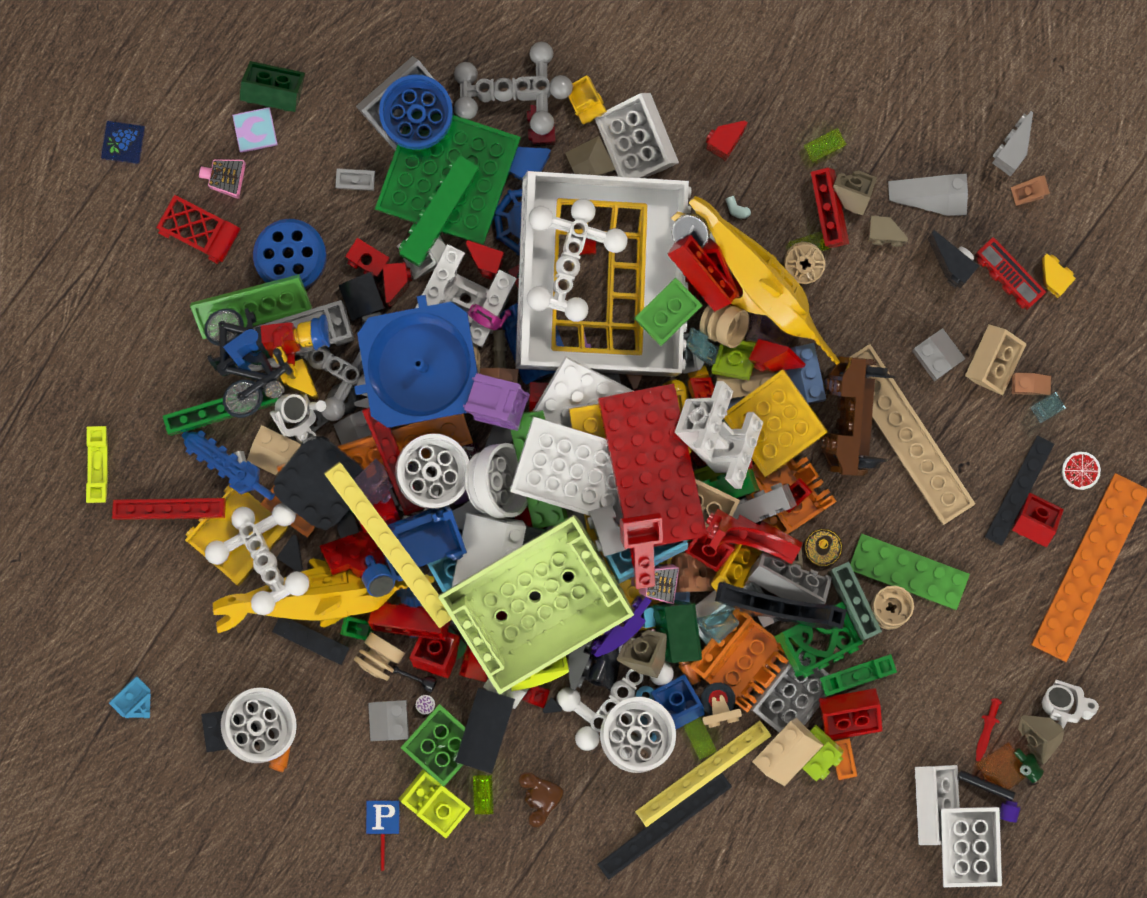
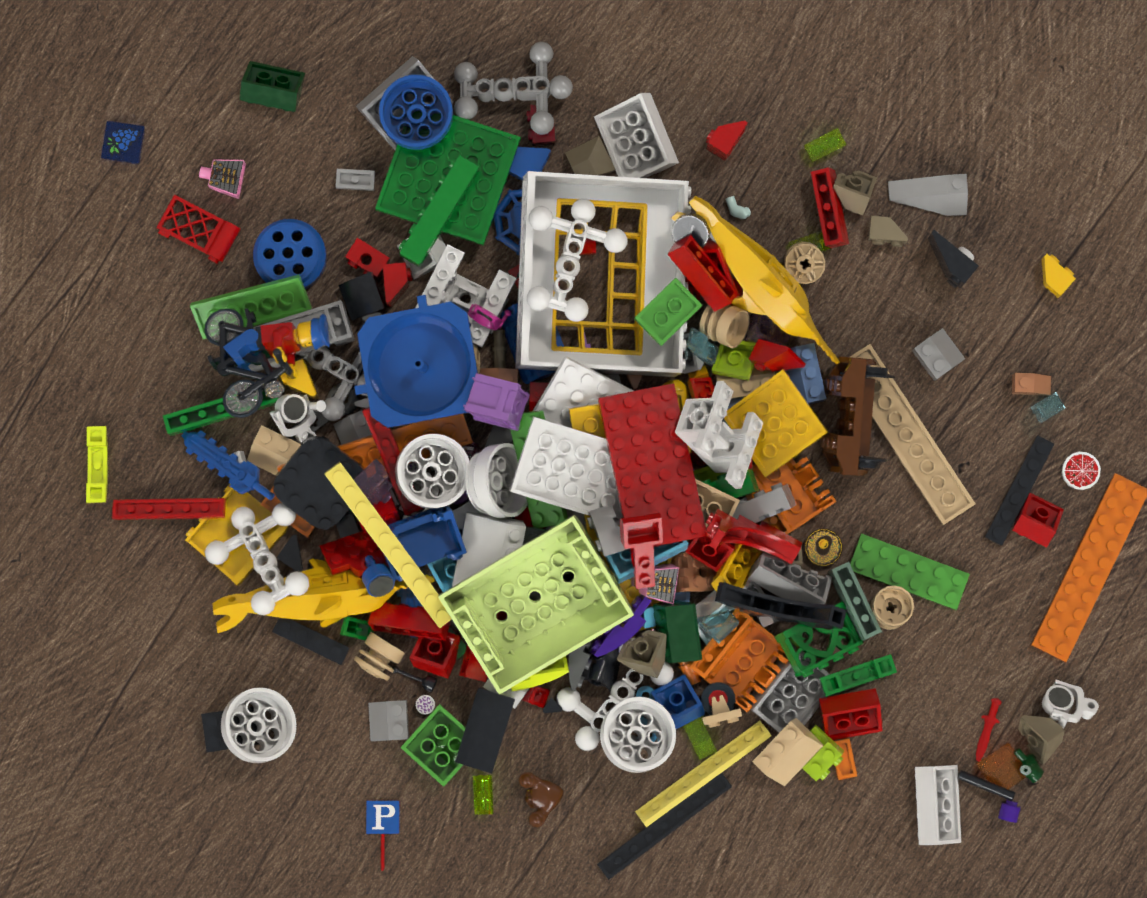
dark azure slope [109,675,151,718] -> none
tile [232,107,278,153] -> none
orange cone [269,746,291,772] -> none
neon yellow slope [399,769,471,838] -> none
red slope [466,240,505,280] -> none
yellow piece [568,75,607,125] -> none
red slope [786,478,812,513] -> none
white slope [941,807,1002,887] -> none
tan slope [965,325,1026,395] -> none
brick [975,237,1046,310] -> none
light grey slope [992,111,1033,177] -> none
nougat slope [1011,175,1050,206] -> none

